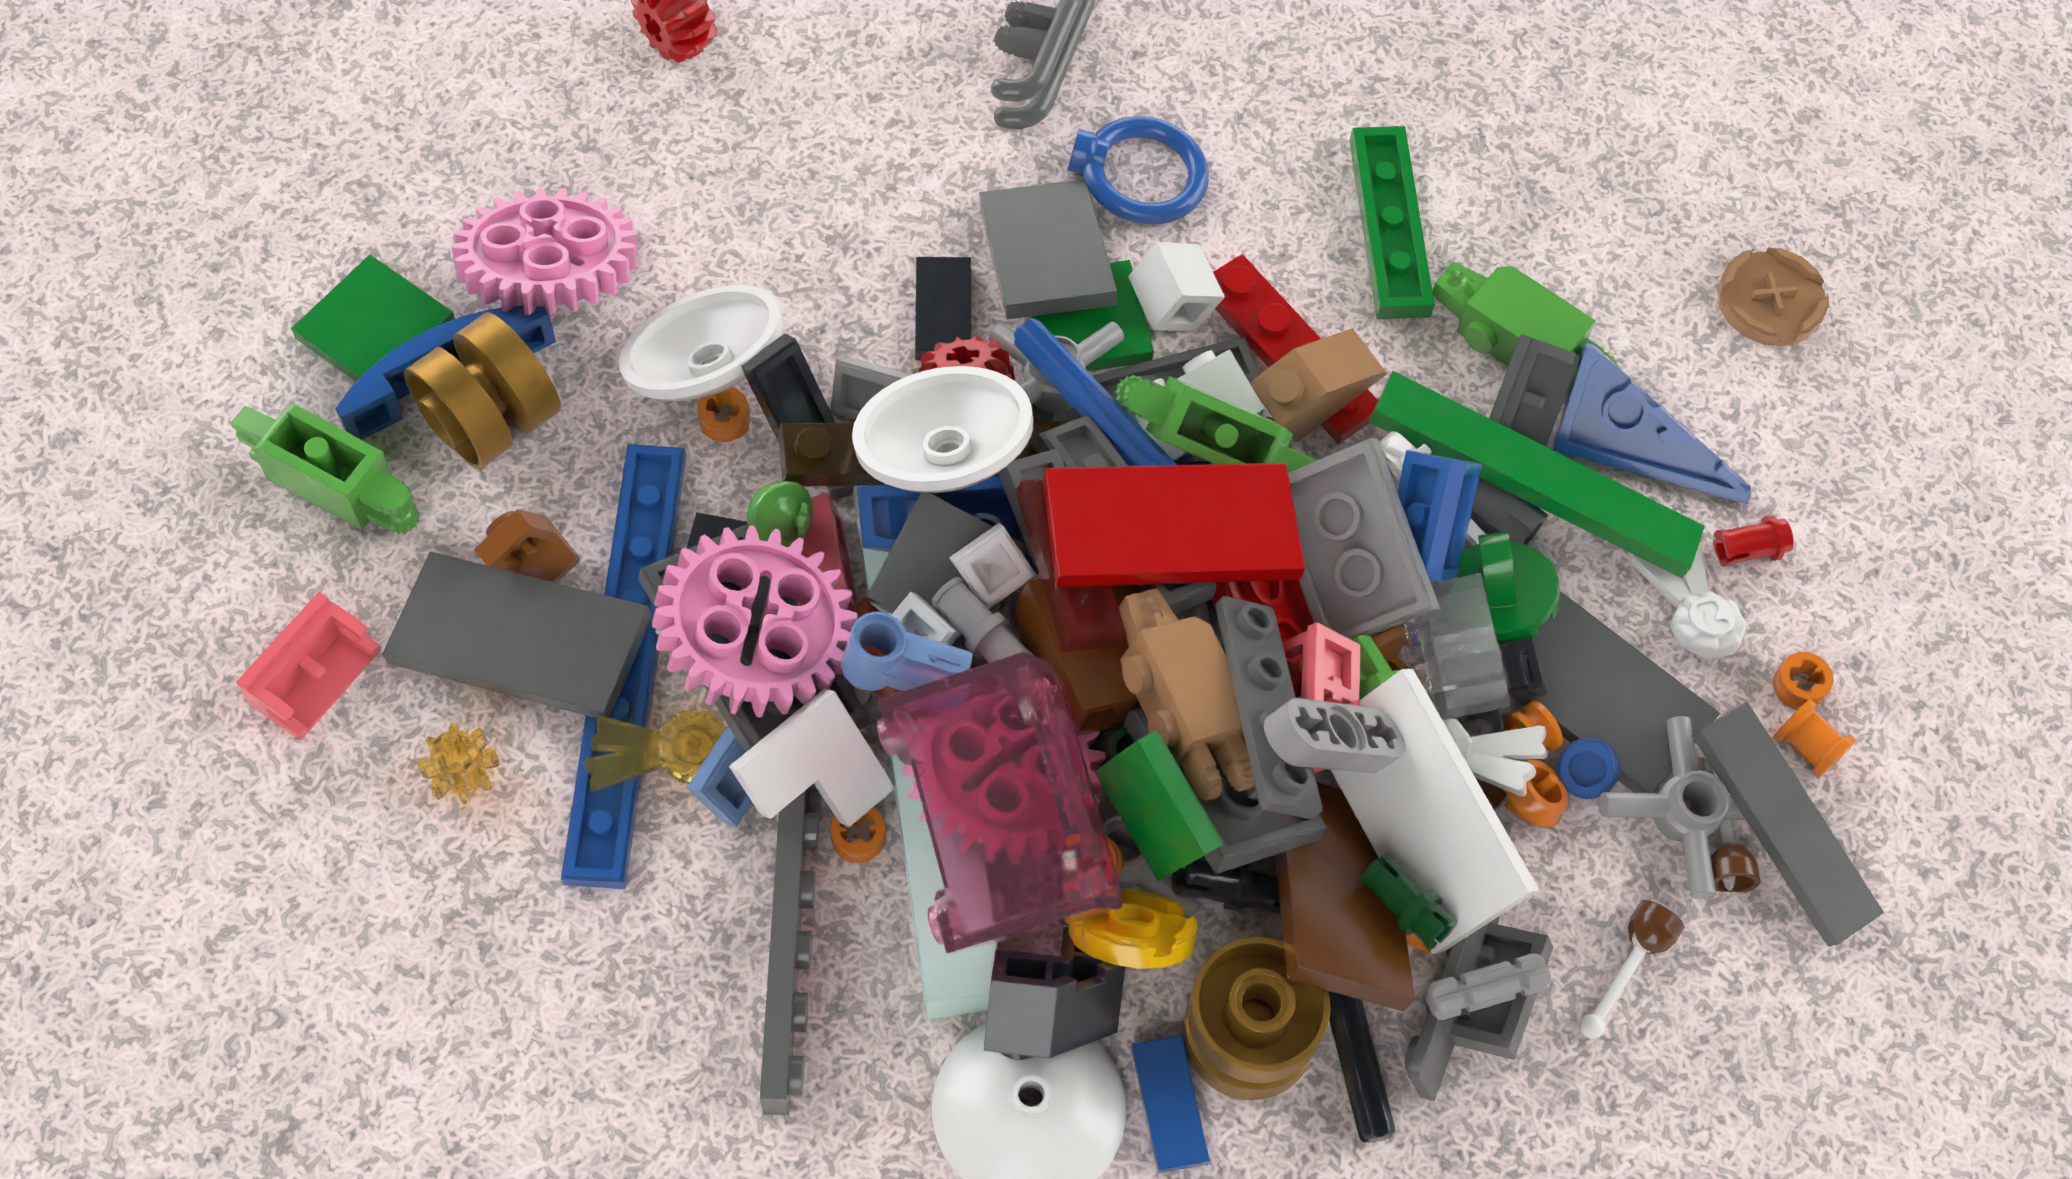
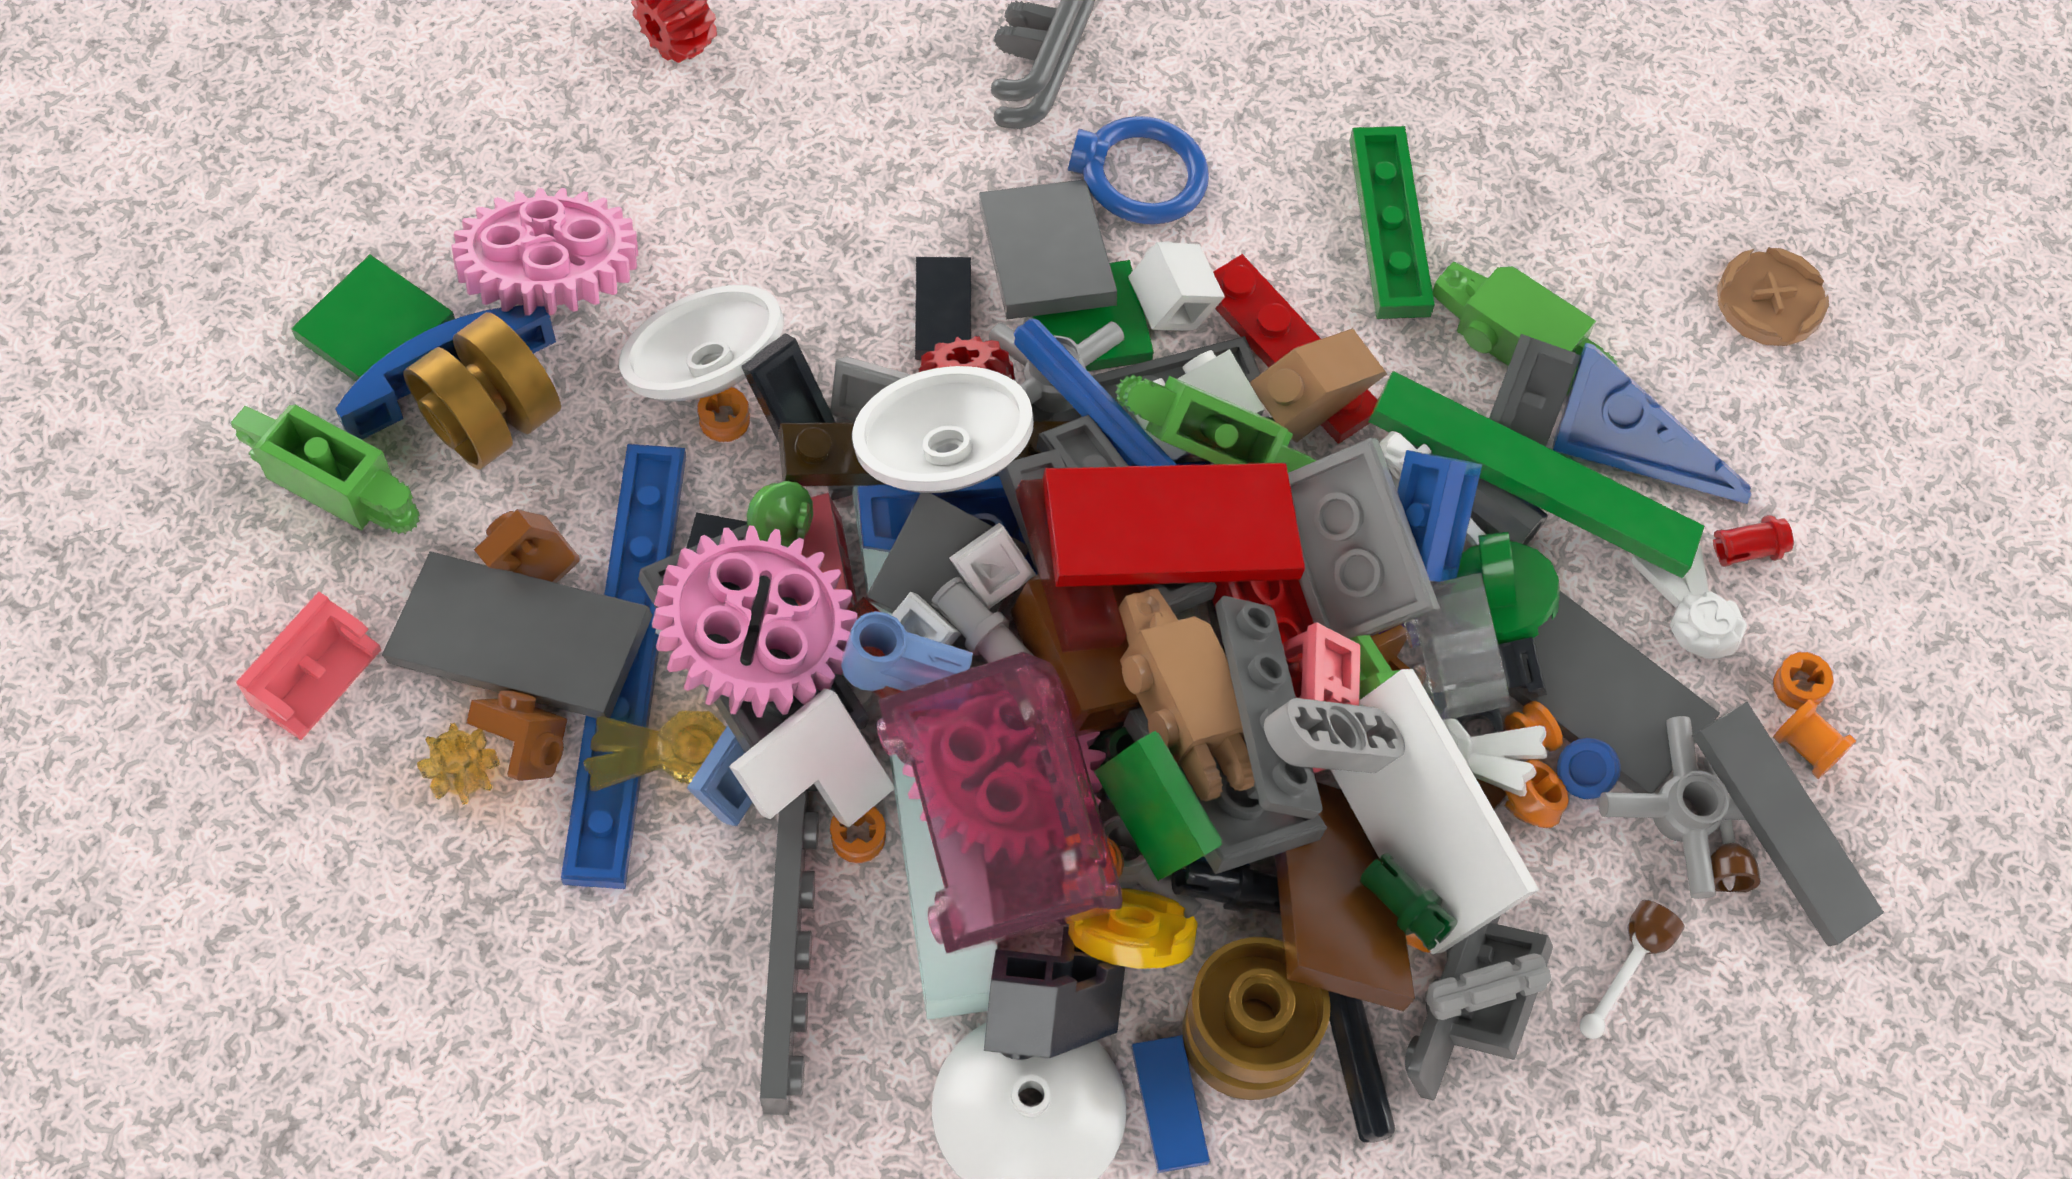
none -> dark orange bracket [466,690,568,781]

